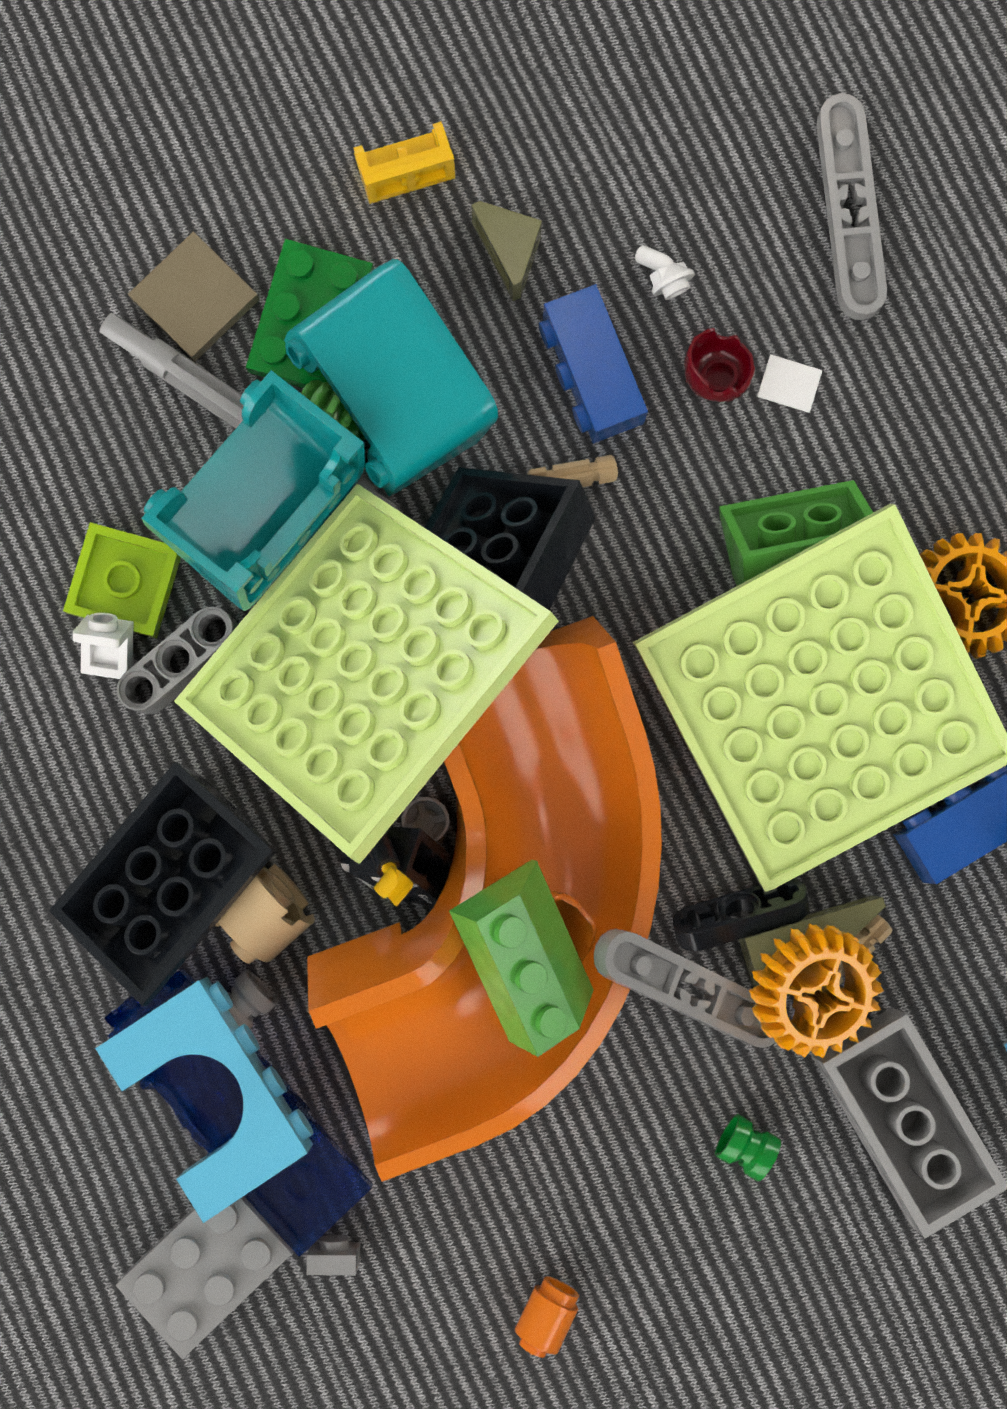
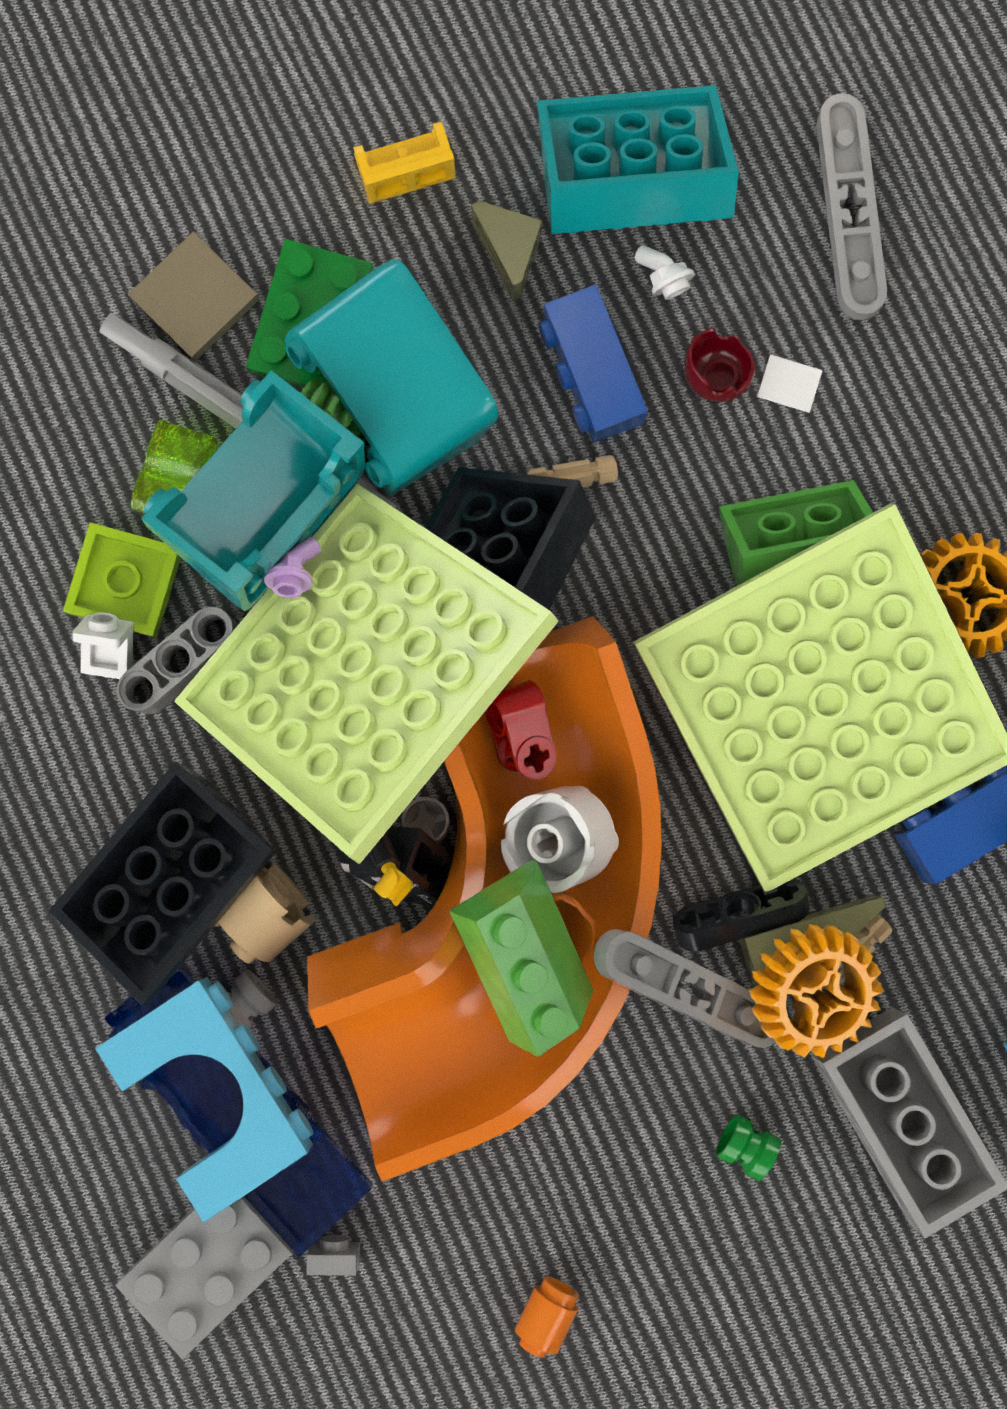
none -> clear neon green brick [130,420,219,516]
none -> lavender plate [264,537,321,598]
none -> red piece [484,680,556,780]
none -> white brick [501,786,619,893]
none -> teal slope [537,85,739,234]

